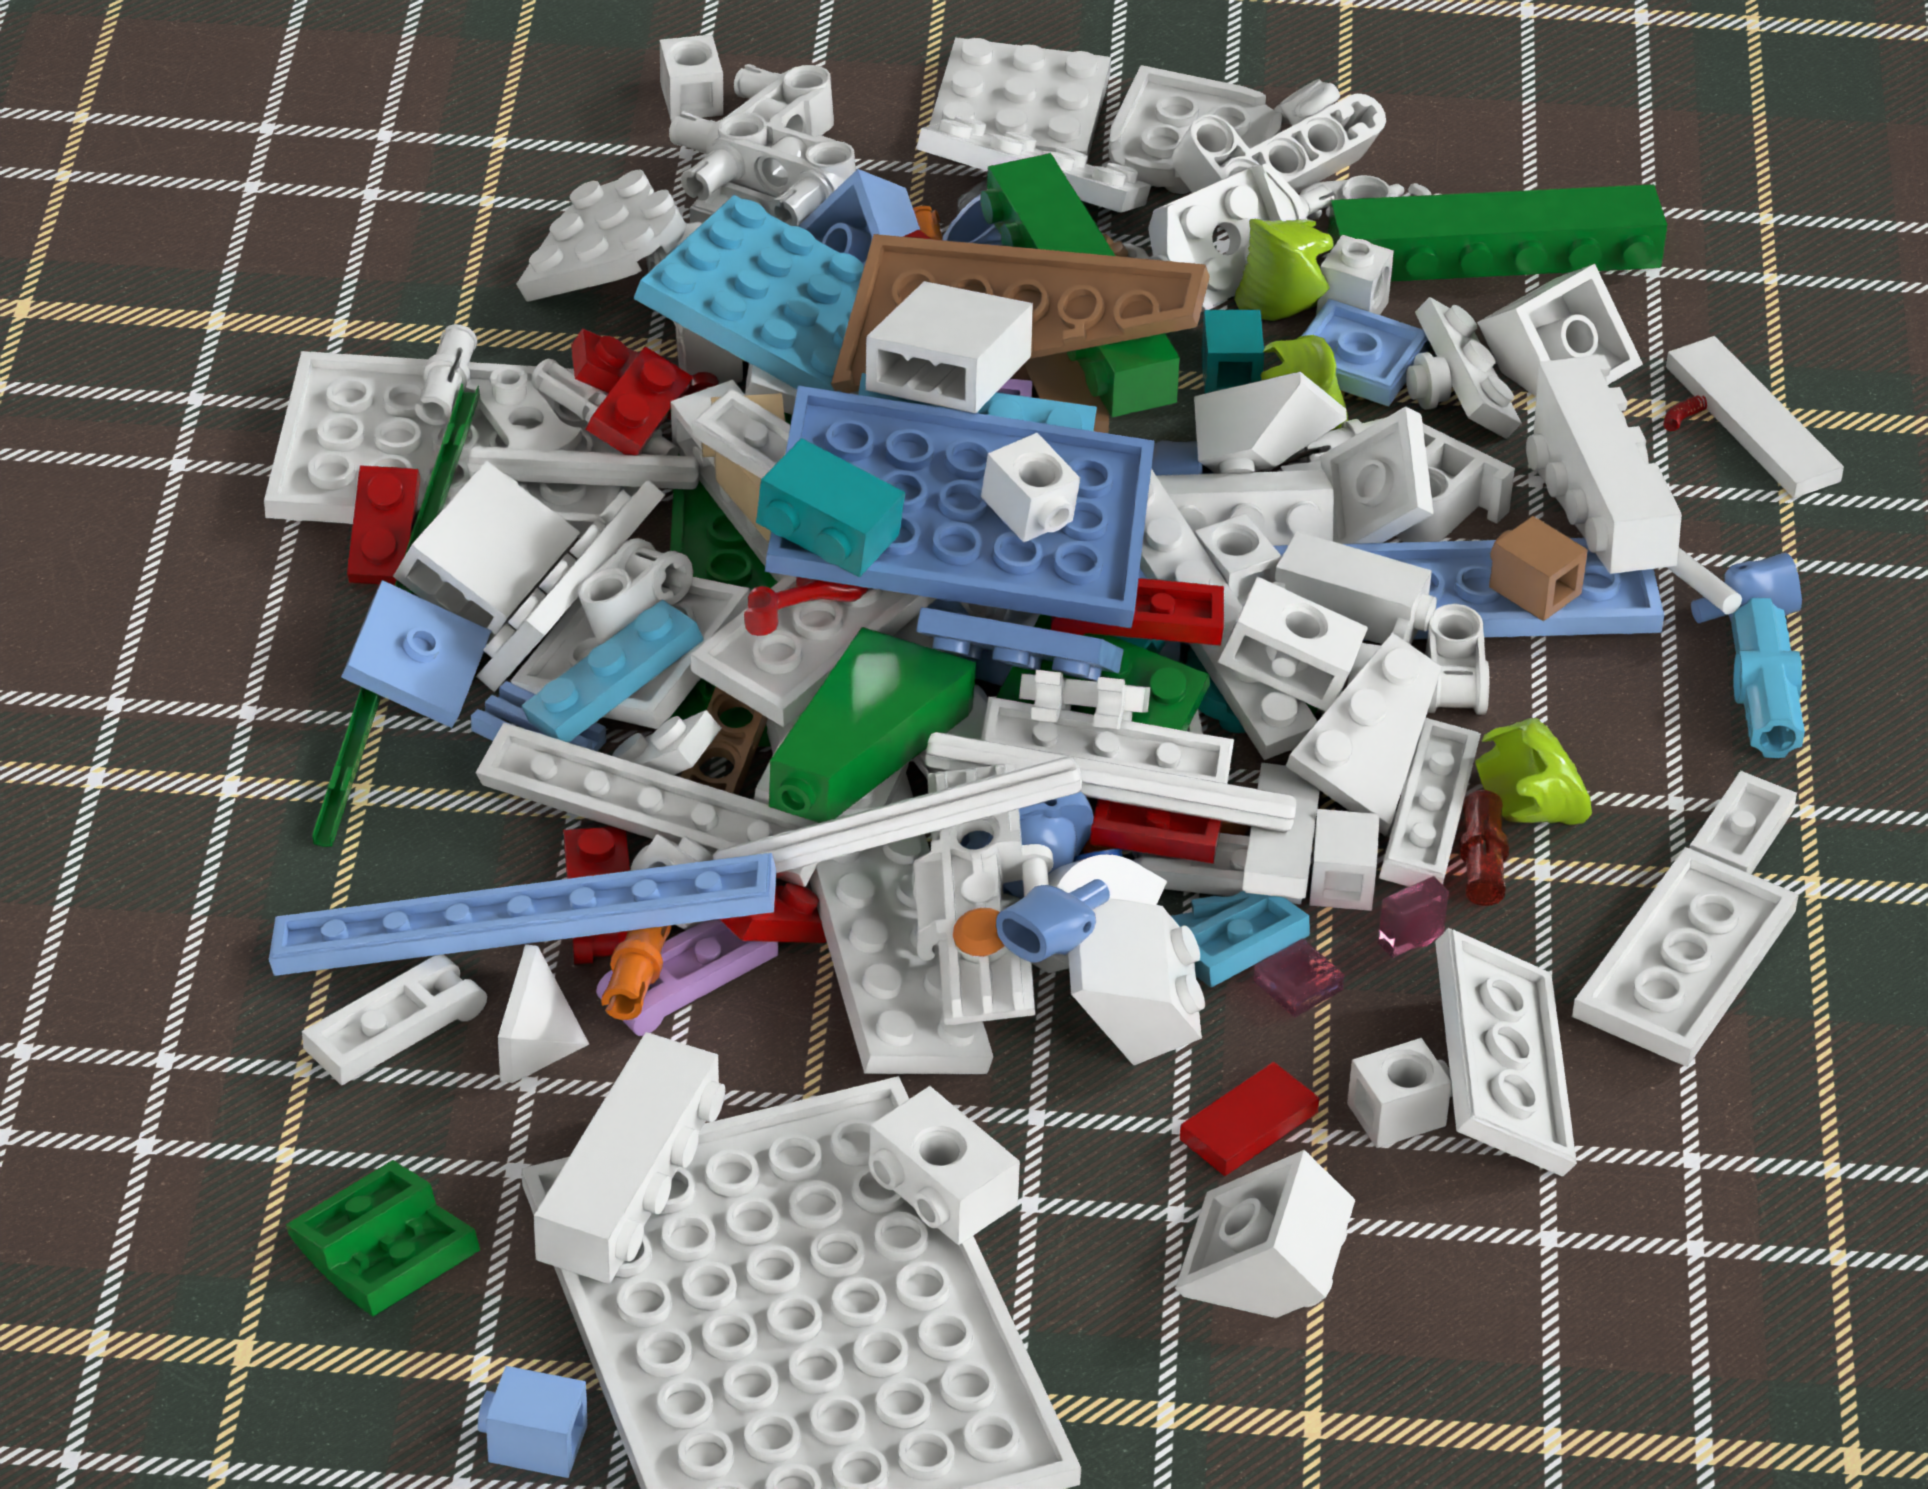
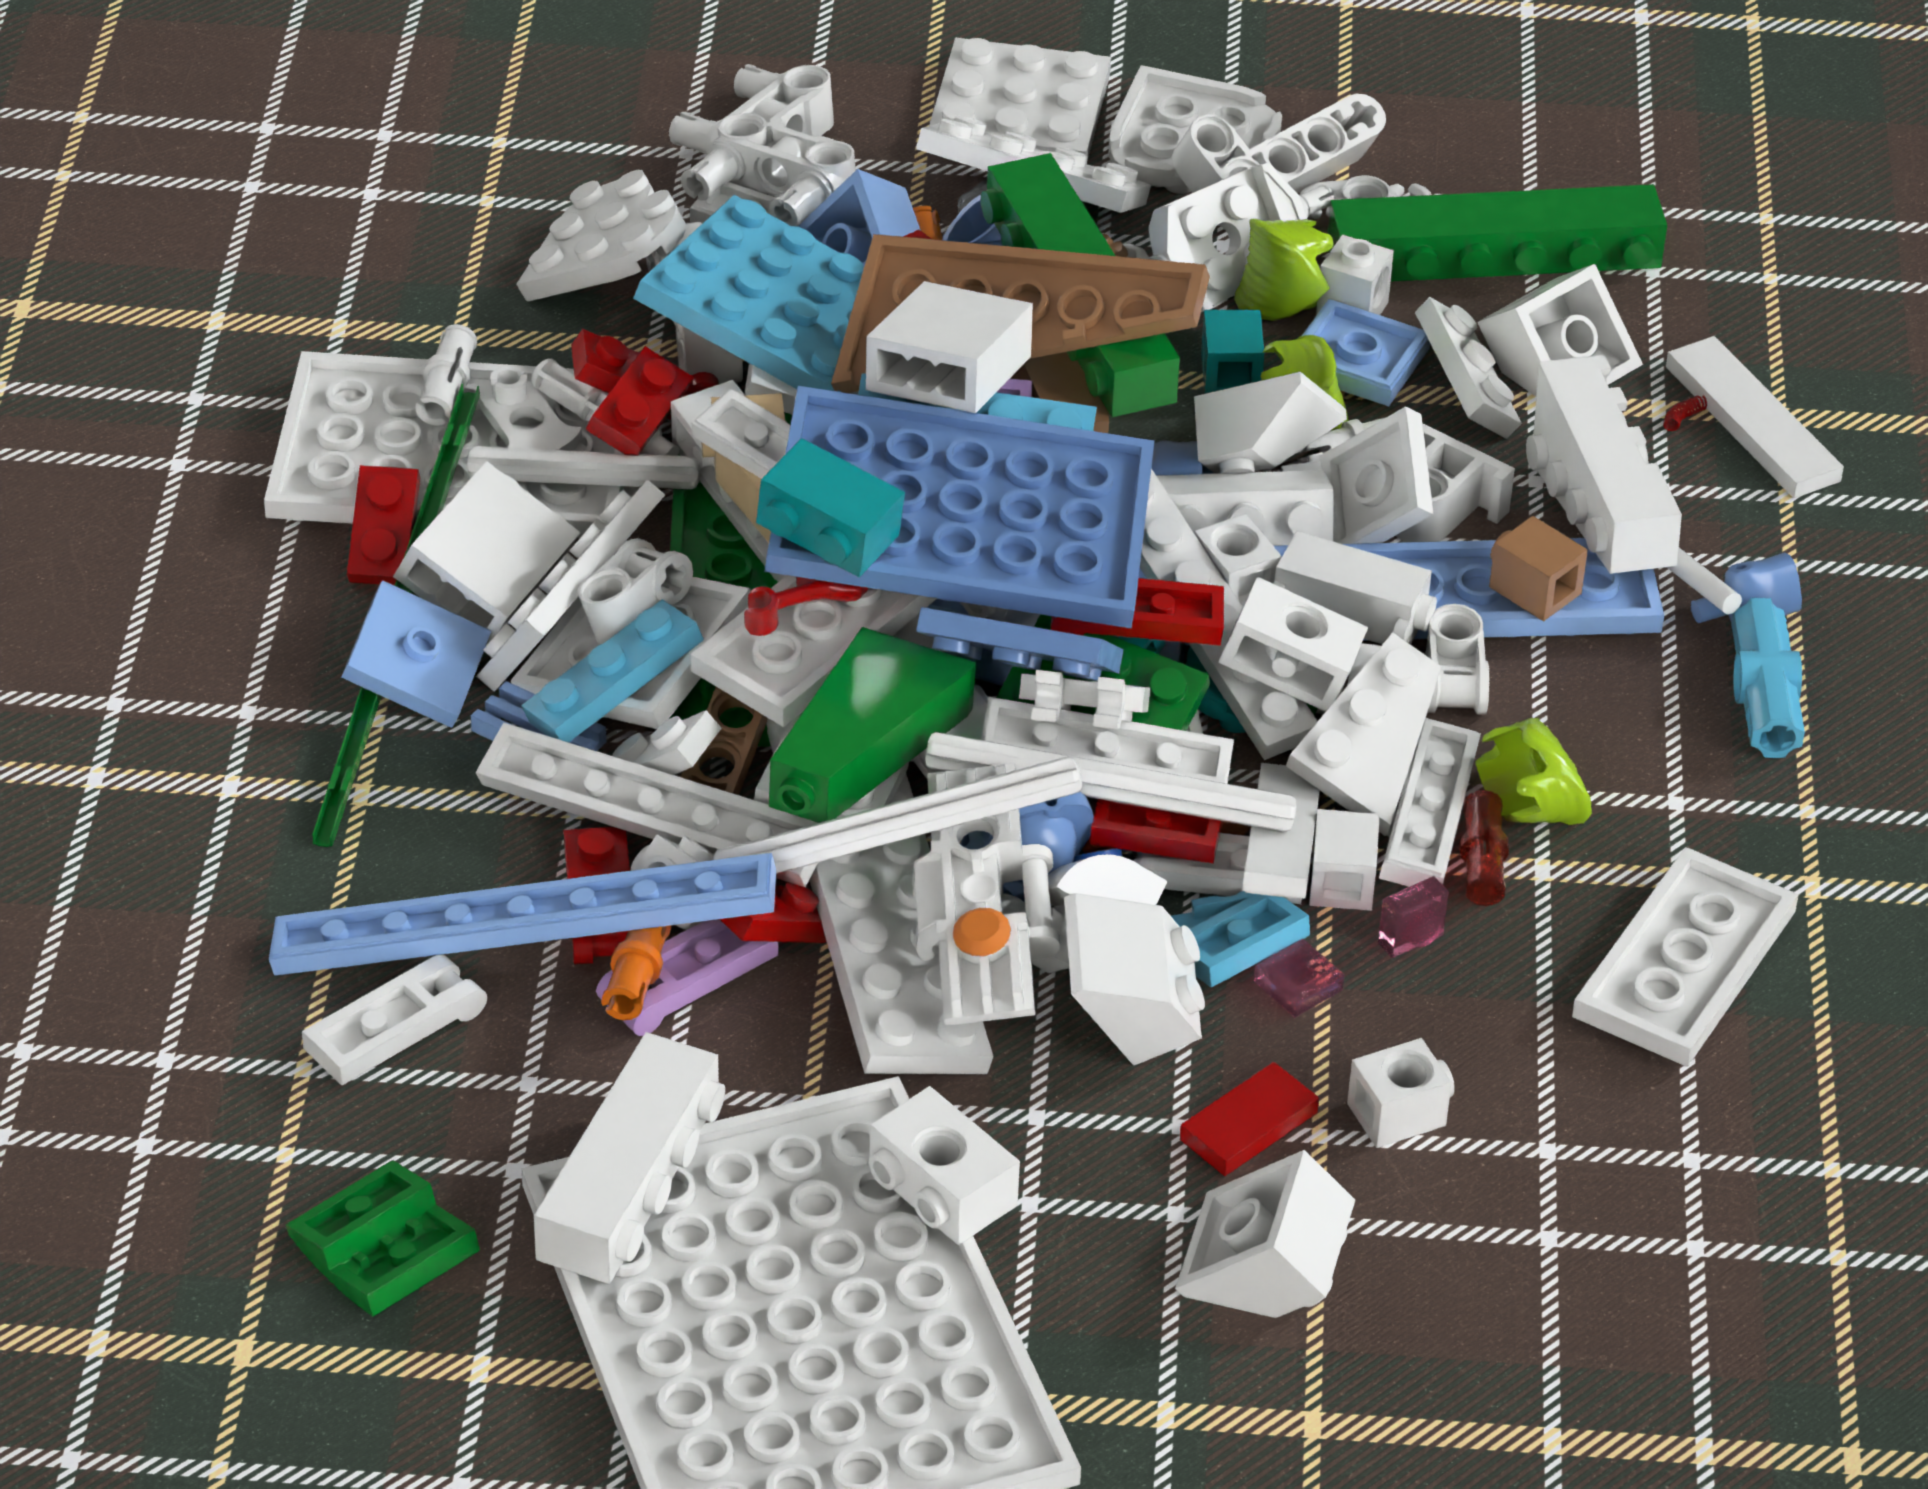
light blue brick [478,1366,587,1478] -> none
white slope [498,944,589,1083] -> none
white brick [660,34,723,121] -> none
white brick [981,433,1080,543] -> none
medium blue piece [996,879,1110,963] -> none
white piece [1274,79,1340,126] -> none
white plate [1406,352,1452,410] -> none
white tile [1435,928,1577,1176] -> none
white plate [1690,771,1797,874] -> none

